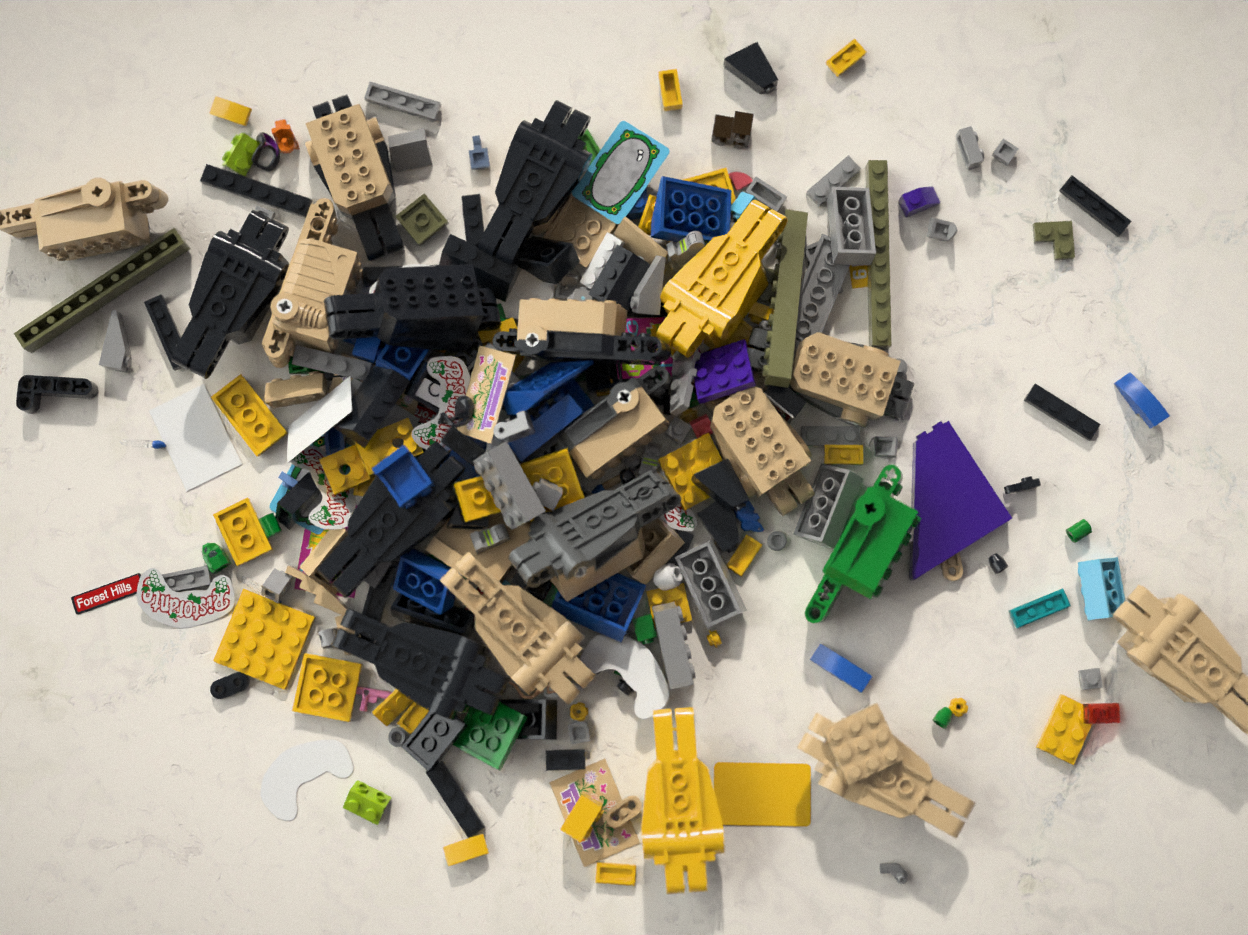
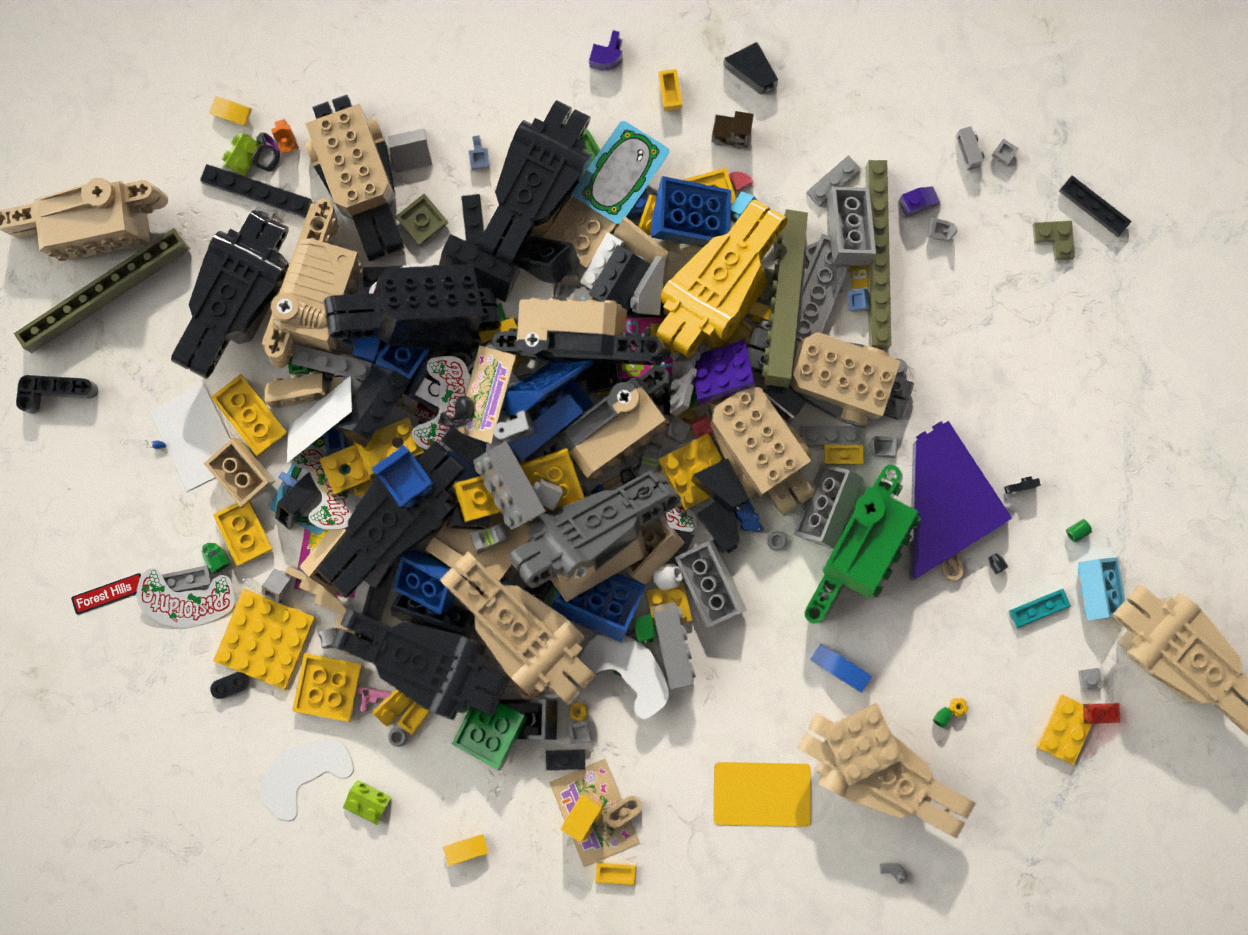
light grey slope [99,310,132,373] -> none
black plate [144,294,182,371] -> none
green piece [258,513,282,538] -> none
light grey plate [364,81,441,122] -> none
plate [401,711,468,772] -> none
black plate [426,761,486,838] -> none
black plate [617,679,634,696] -> none
yellow piece [641,707,725,894] -> none
light grey leg [666,231,705,266] -> none
yellow plate [707,629,722,648] -> none
yellow tile [726,534,762,577] -> none
light grey piece [745,177,787,212] -> none
yellow plate [826,38,867,77] -> none
black plate [1024,383,1101,441] -> none
blue slope [1114,373,1170,429] -> none
none -> tan slope [203,438,276,507]
none -> dark purple brick [589,30,623,71]
none -> medium blue plate [848,289,870,311]

